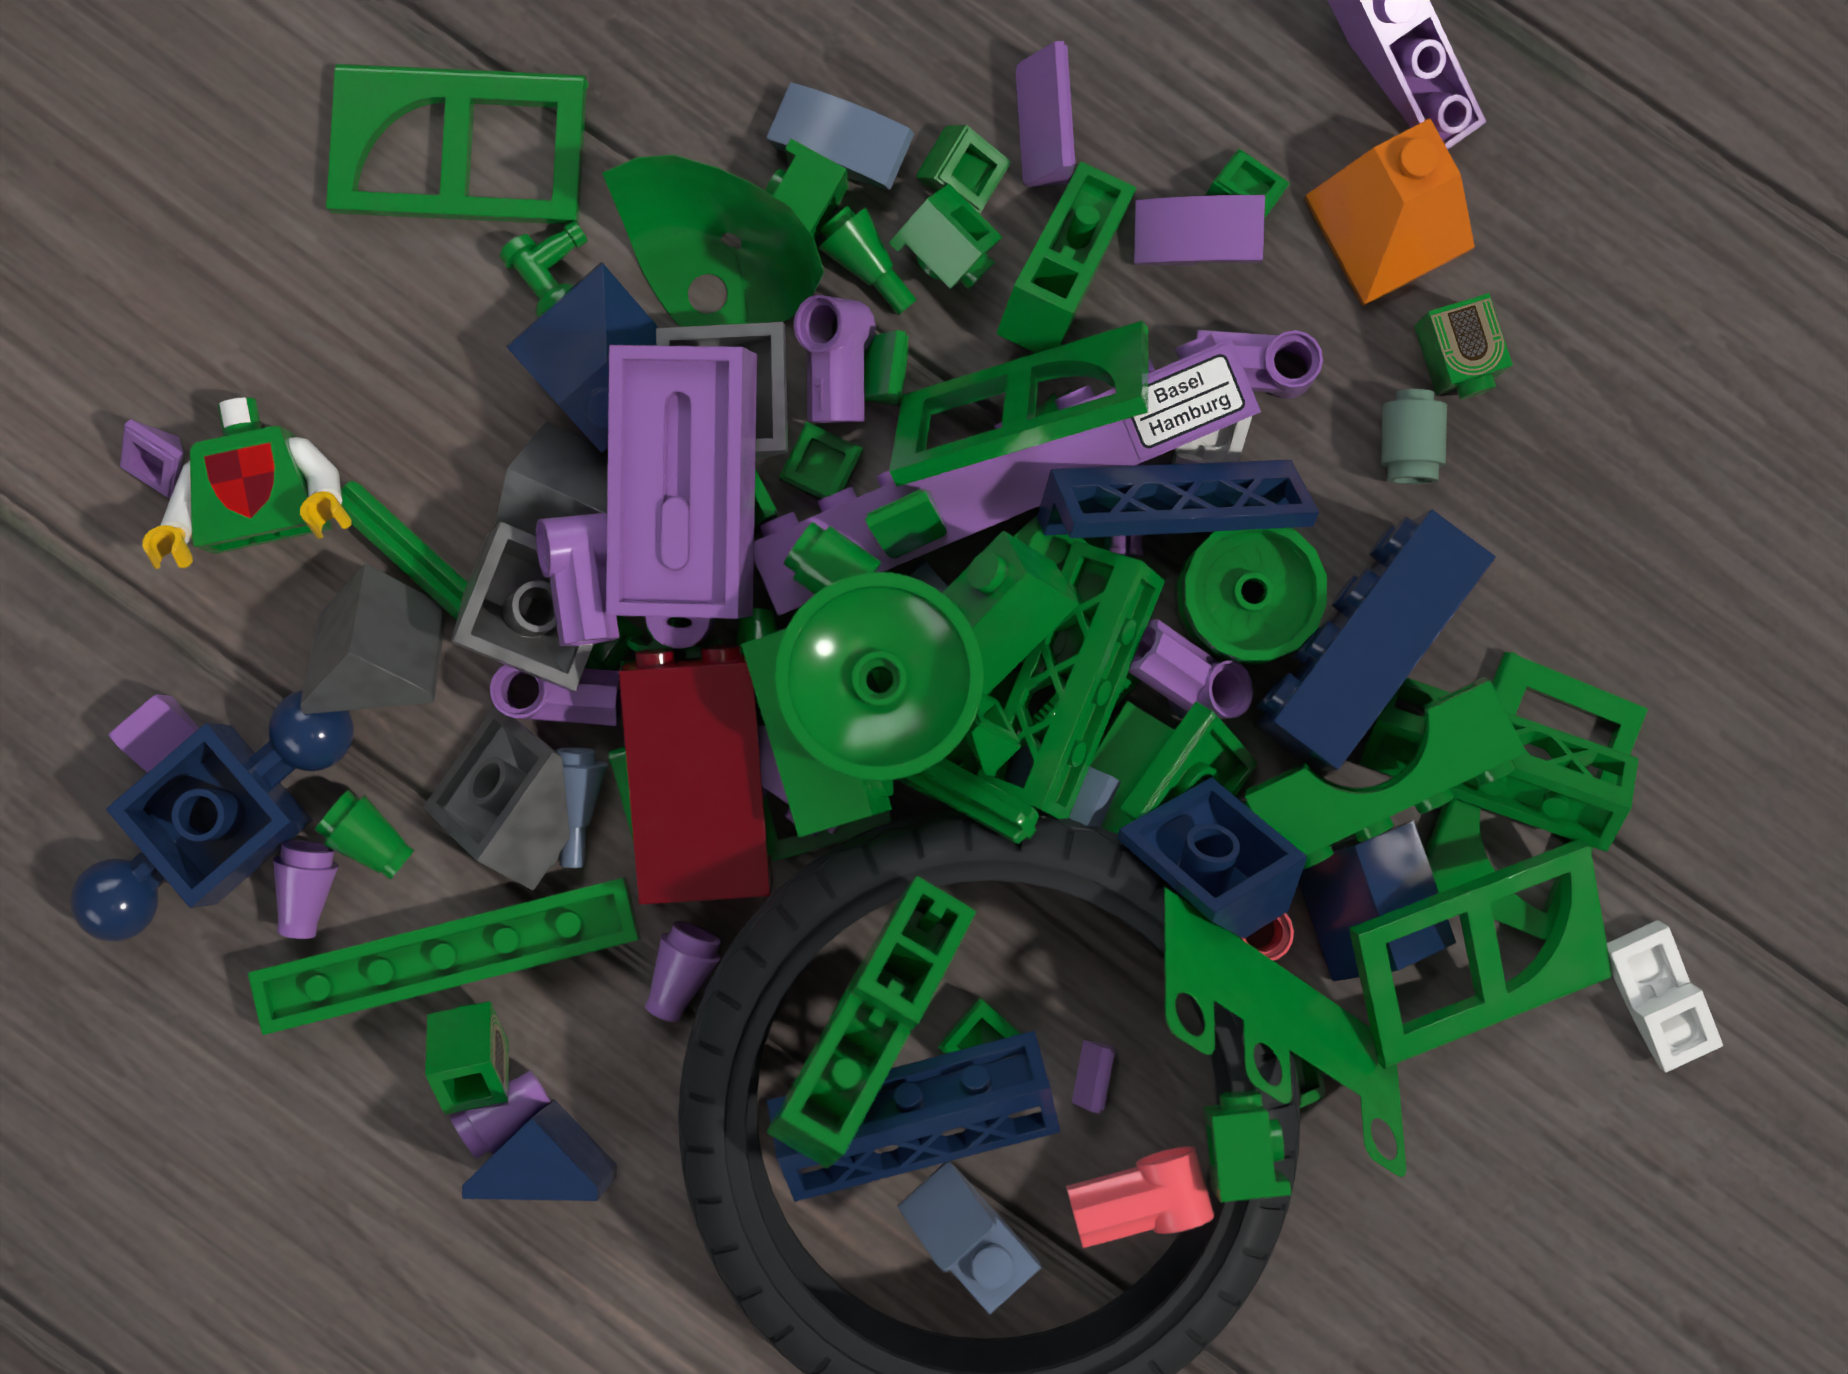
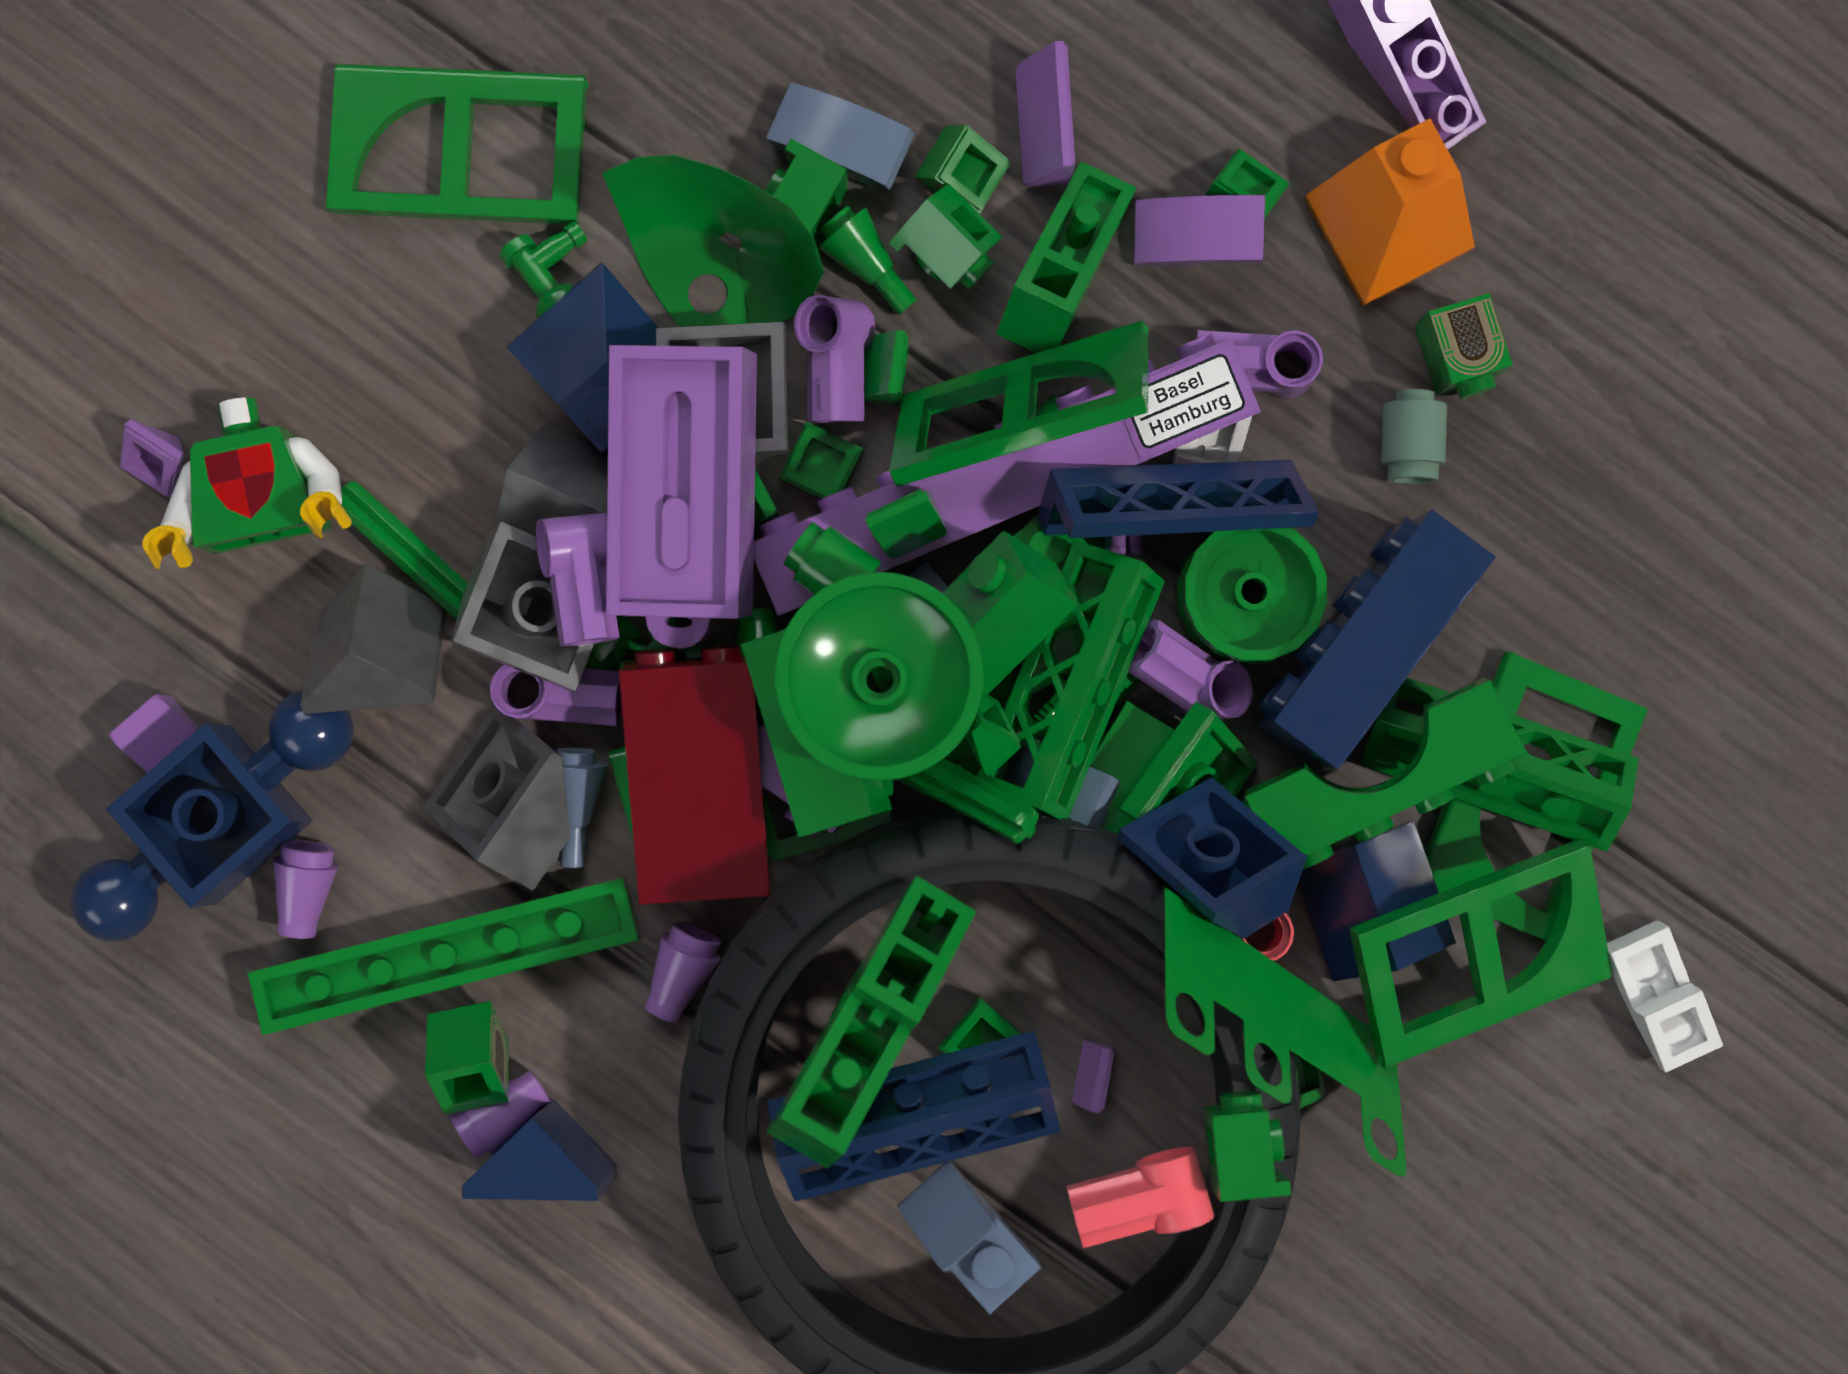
green cone [314,790,415,880] -> none

